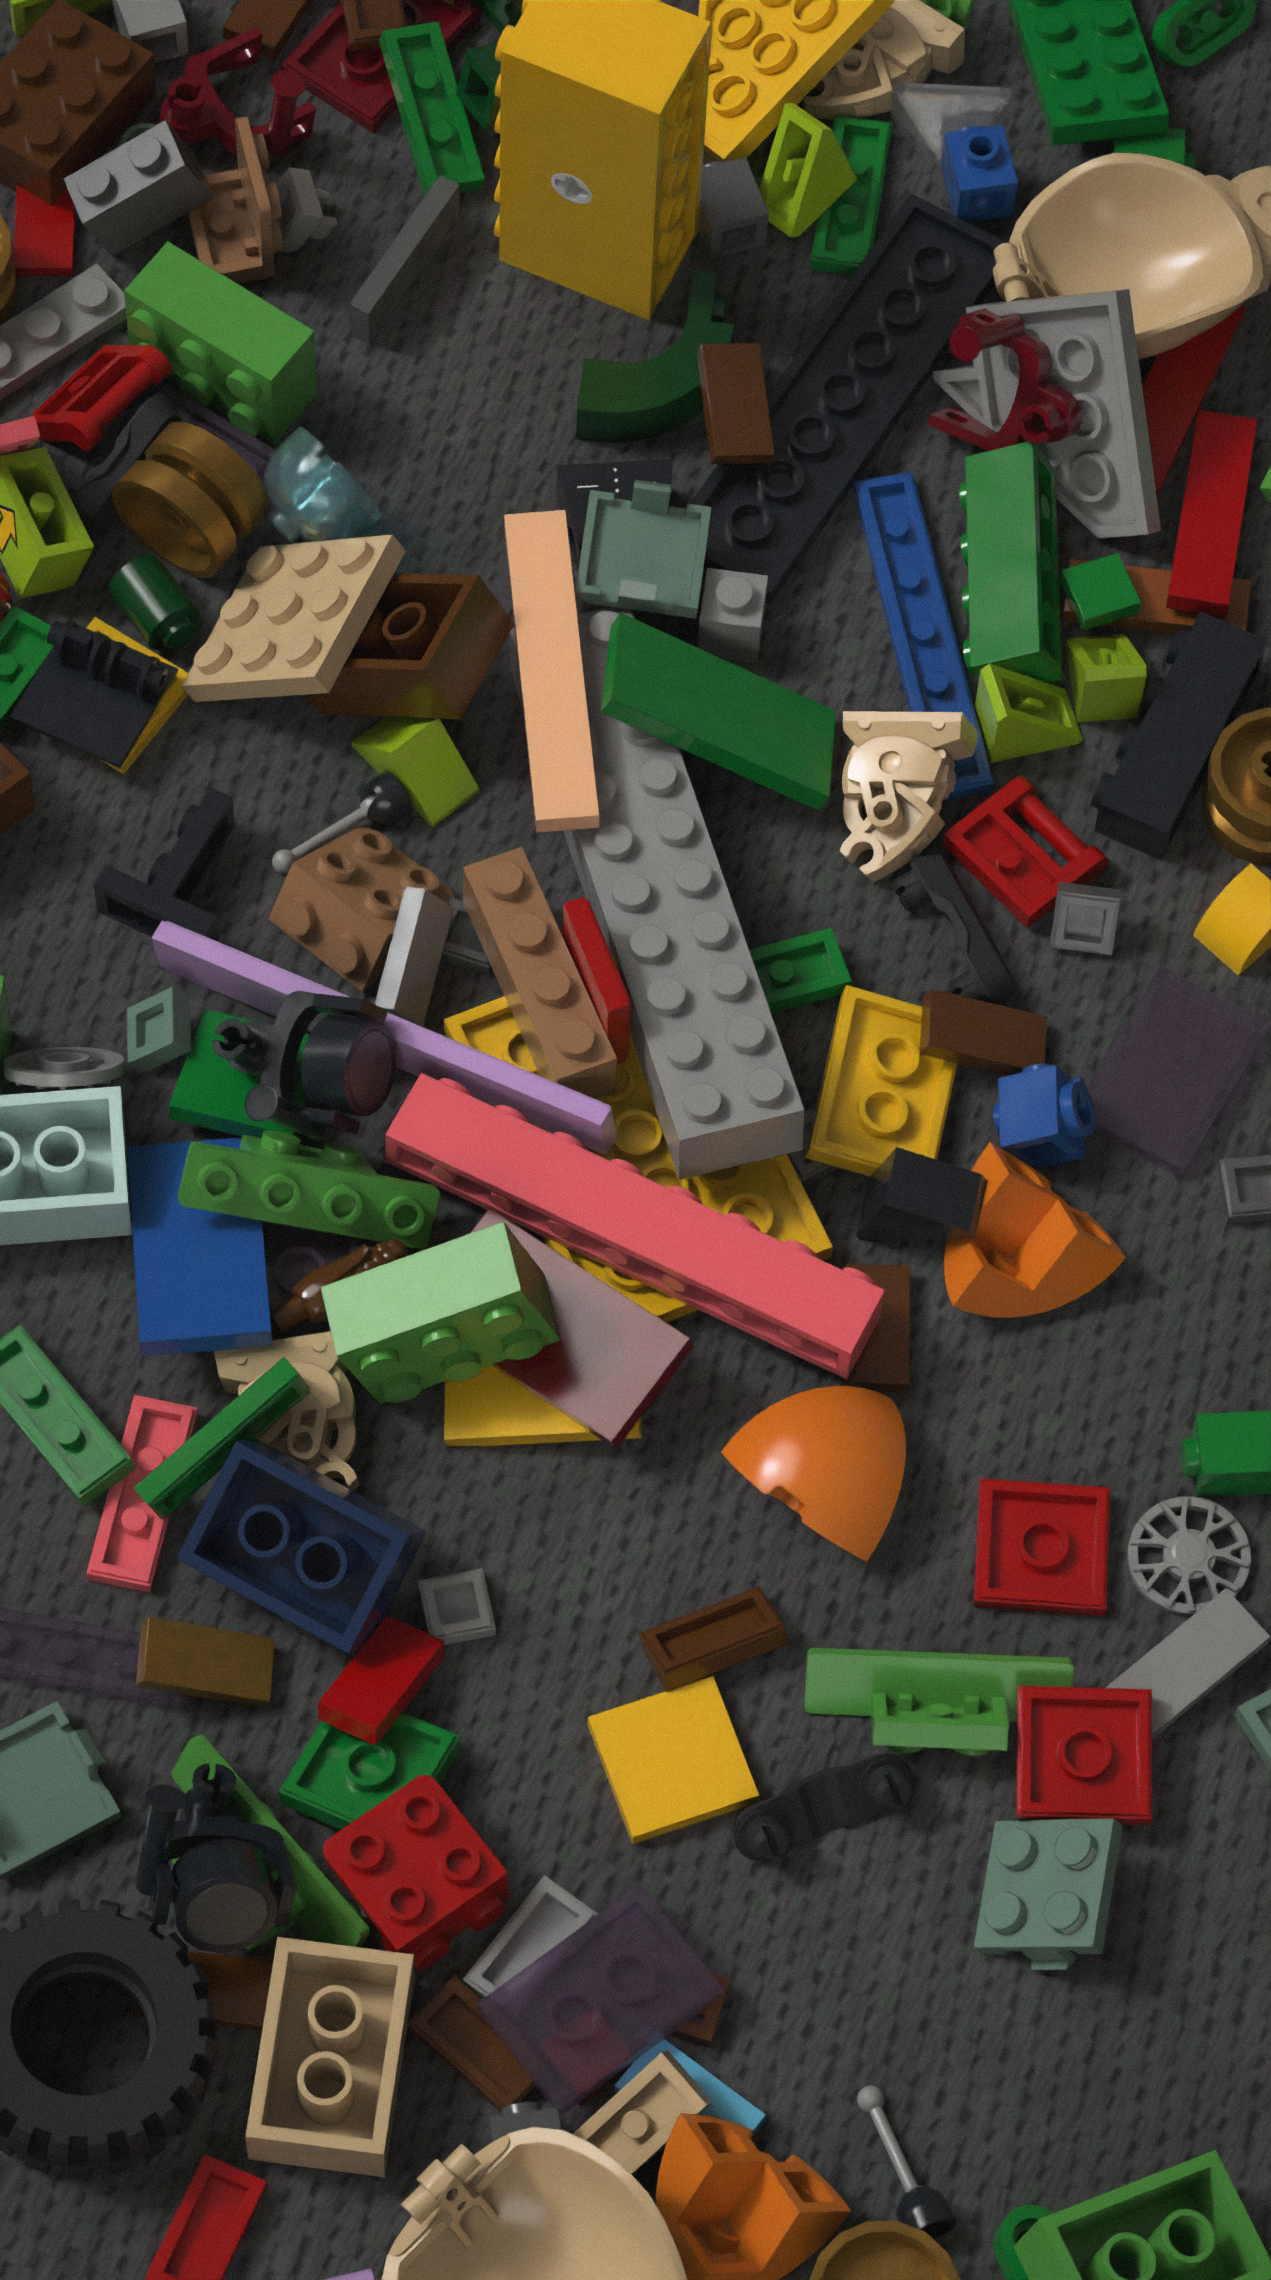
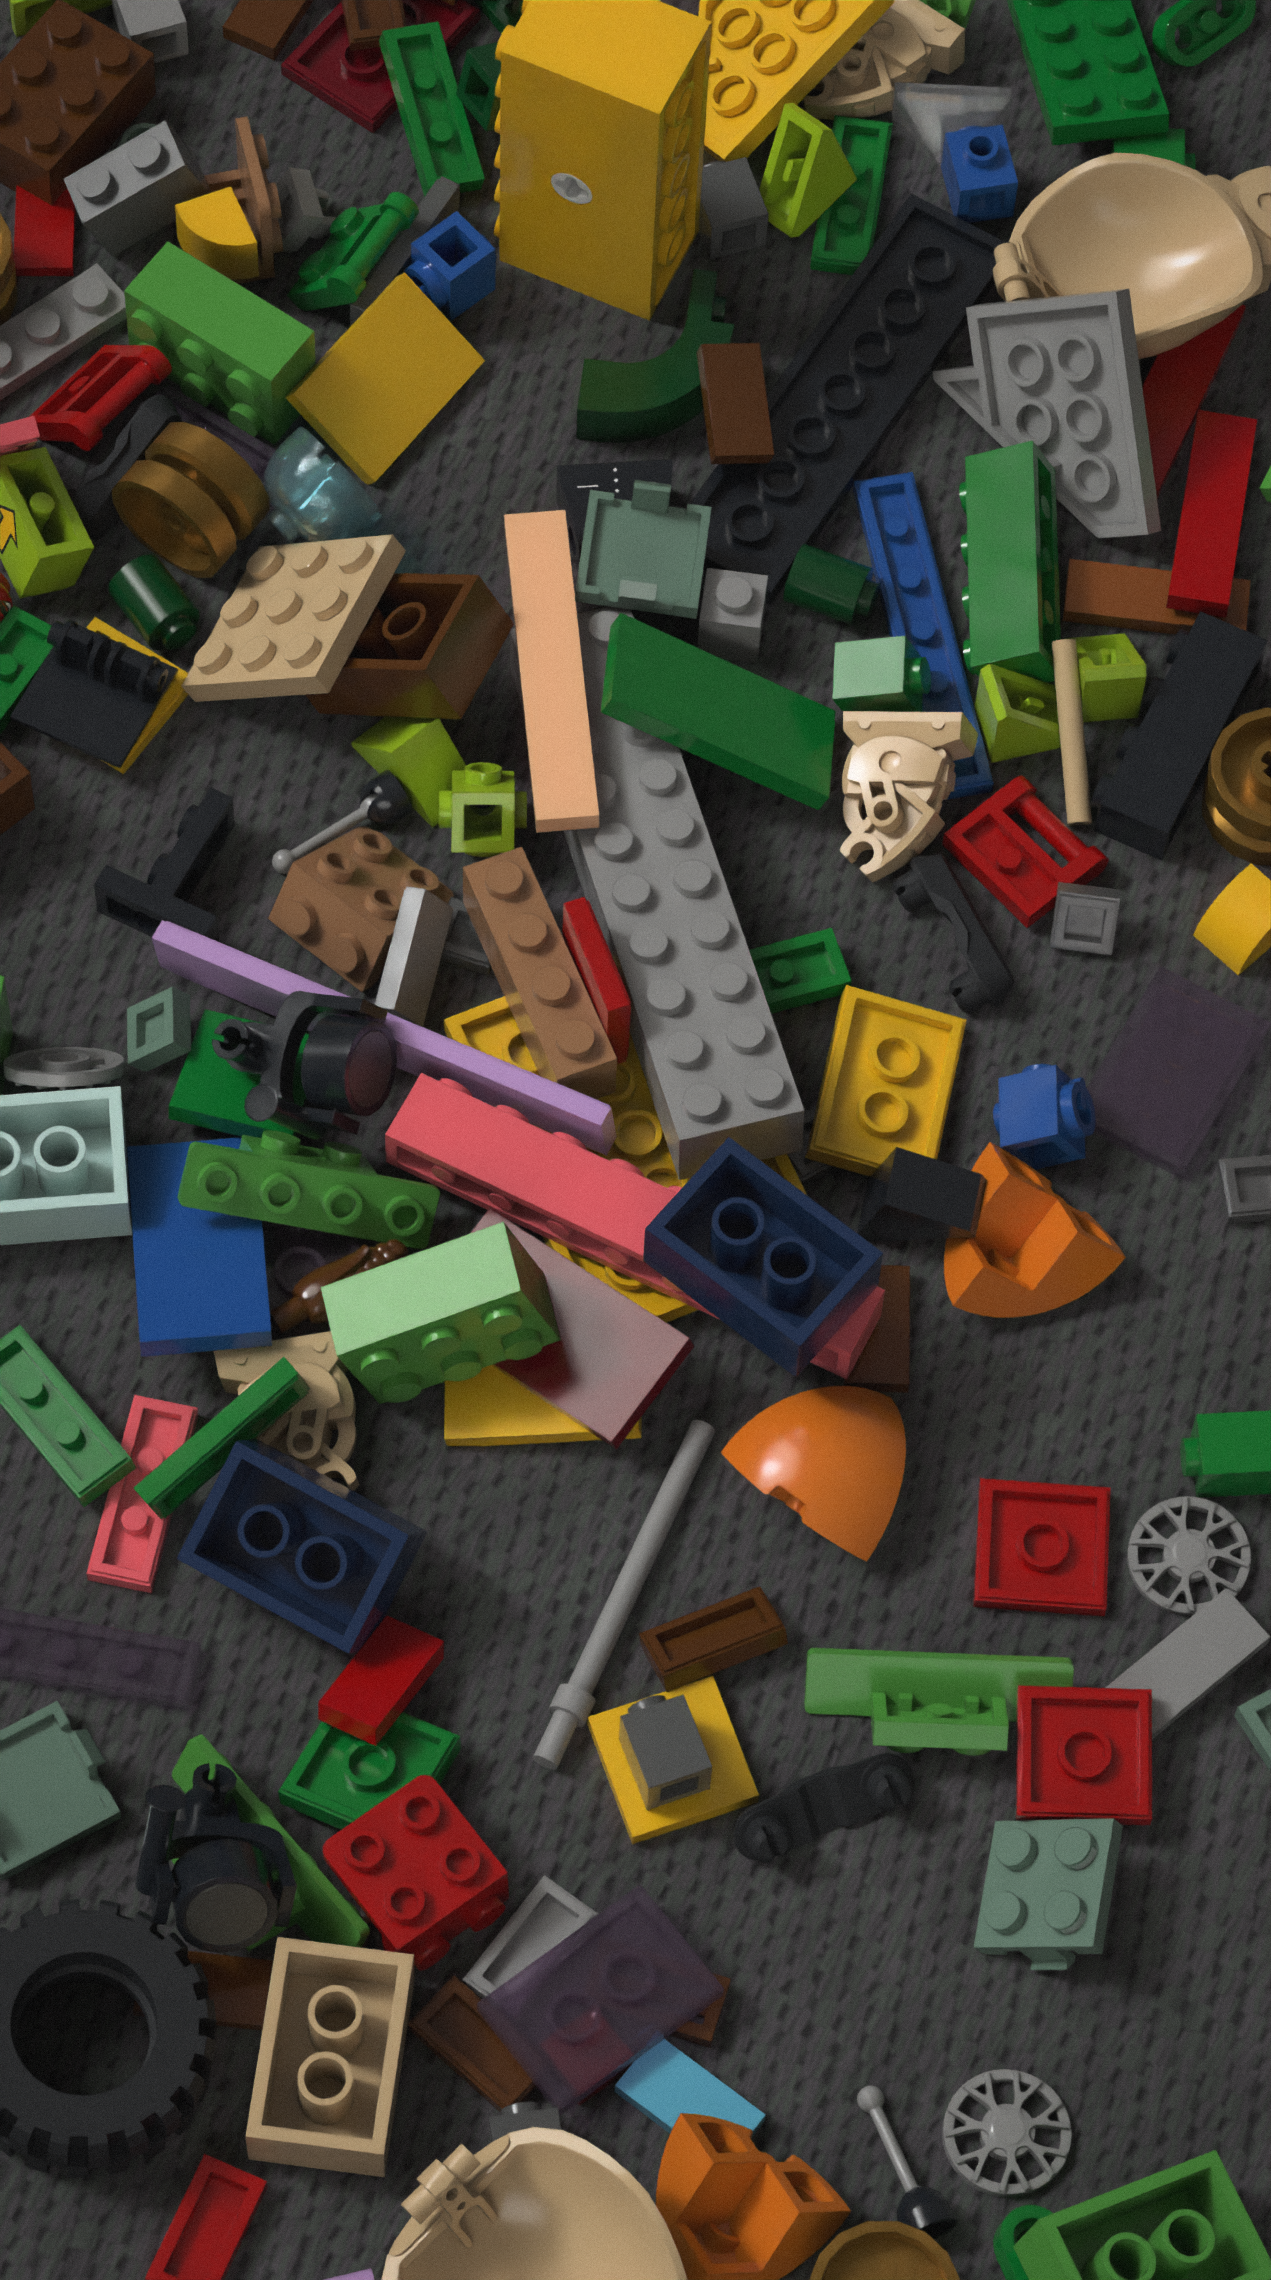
pearl gold tile [136,1616,275,1707] -> none
dark red piece [159,26,316,156] -> none
light grey tile [418,1568,496,1645] -> none
tan plate [573,2050,713,2176] -> none
reddish brown tile [920,989,1047,1075] -> none
dark red piece [927,308,1082,451] -> none
green tile [1060,553,1141,631] -> none
none -> yellow brick [175,186,259,280]
none -> yellow tile [285,273,485,485]
none -> green plate [287,192,419,311]
none -> blue brick [404,211,497,322]
none -> lime brick [439,762,527,857]
none -> light grey bar [533,1420,716,1770]
none -> dark grey brick [619,1694,712,1810]
none -> dark blue brick [643,1137,883,1377]
none -> dark green brick [783,544,881,626]
none -> brick [832,636,931,712]
none -> light grey wheel [942,2069,1072,2198]
none -> tan bar [1052,639,1092,826]

